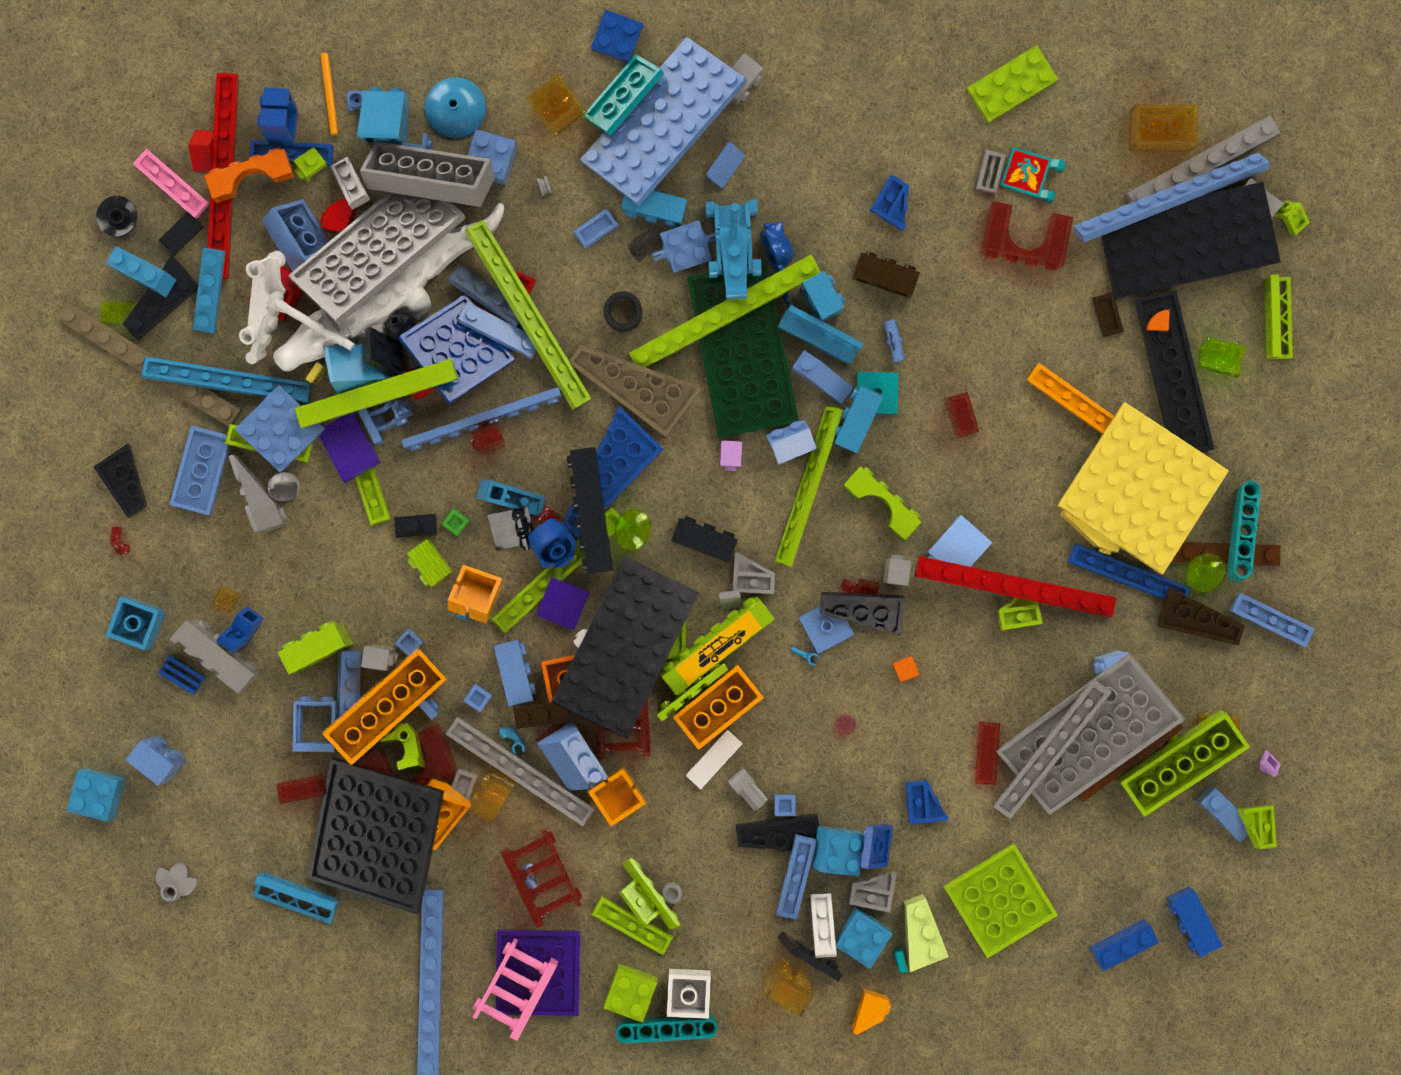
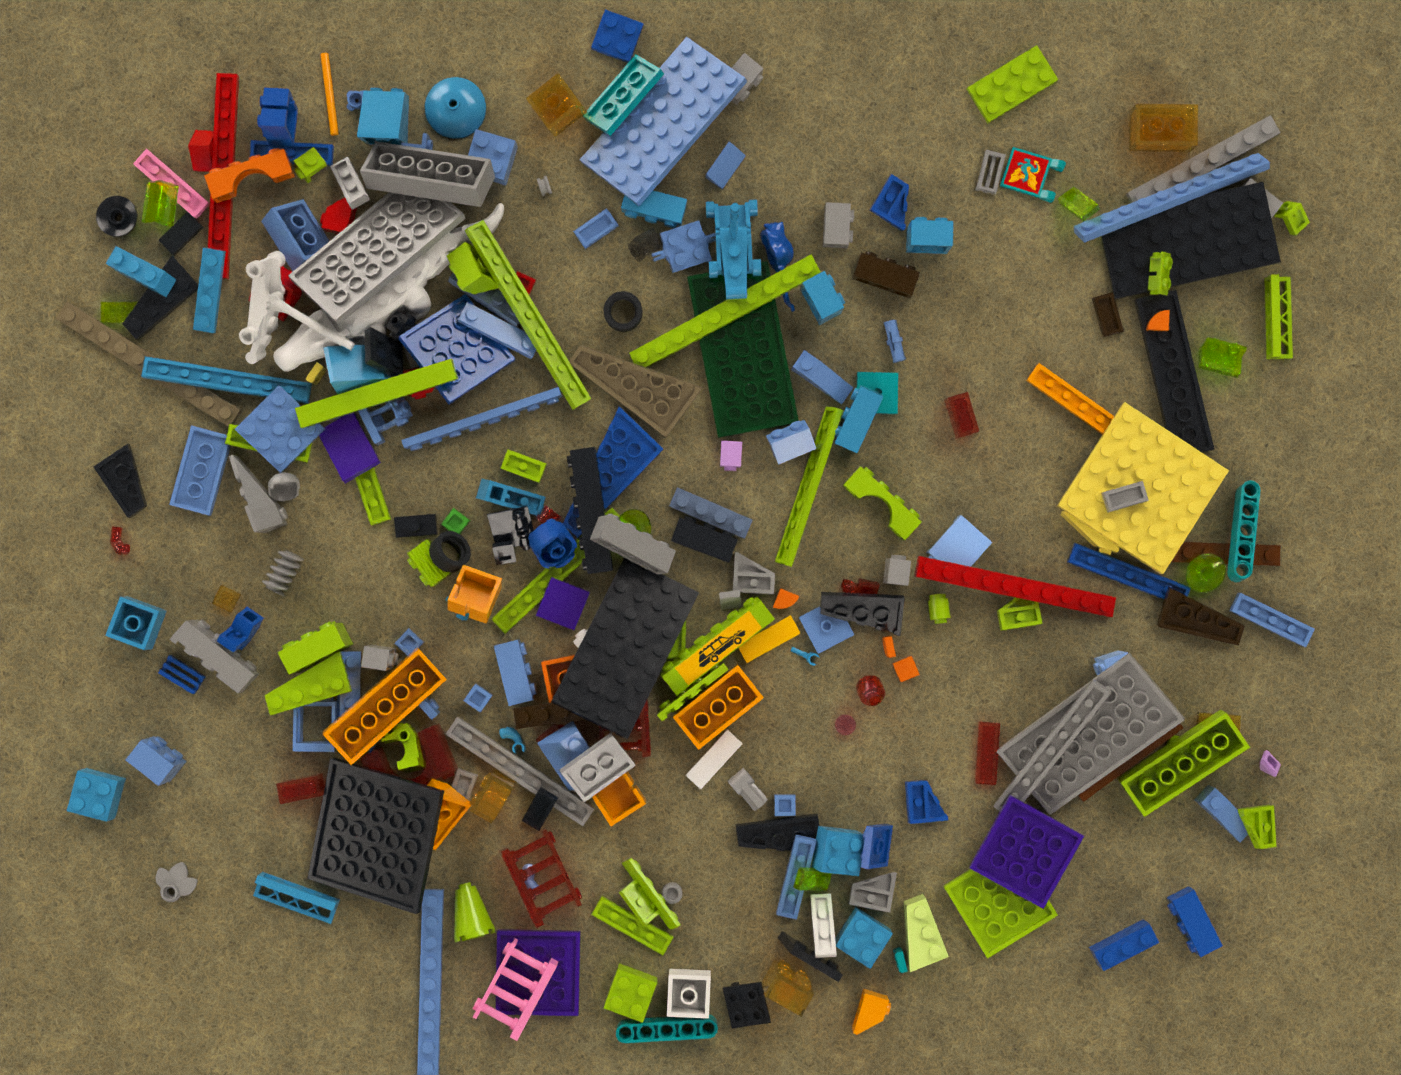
clear red brick [470,424,506,455] -> none
dark azure fence [777,305,864,365] -> none
clear red arch [980,201,1073,271] -> none
none -> clear neon green panel [141,180,179,227]
none -> light grey piece [262,550,304,596]
none -> lime wing [265,651,352,715]
none -> black tyre [429,531,471,573]
none -> lime slope [446,242,499,294]
none -> lime cone [454,882,496,943]
none -> plate [492,540,517,565]
none -> lime plate [501,449,547,483]
none -> black tile [522,787,559,831]
none -> light grey plate [560,733,636,802]
none -> light grey brick [590,514,676,575]
none -> sand blue plate [669,487,753,539]
none -> black hinge [722,982,771,1029]
none -> yellow tile [739,615,800,663]
none -> orange tile [773,588,799,609]
none -> clear neon green plate [793,867,832,891]
none -> light grey brick [823,202,854,248]
none -> clear red head [856,675,886,706]
none -> orange tile [882,636,896,658]
none -> dark azure brick [906,217,953,254]
none -> lime brick [928,594,951,624]
none -> dark purple plate [969,794,1084,909]
none -> clear neon green tile [1057,186,1100,222]
none -> light grey tile [1101,481,1149,513]
none -> lime hinge [1148,252,1173,295]

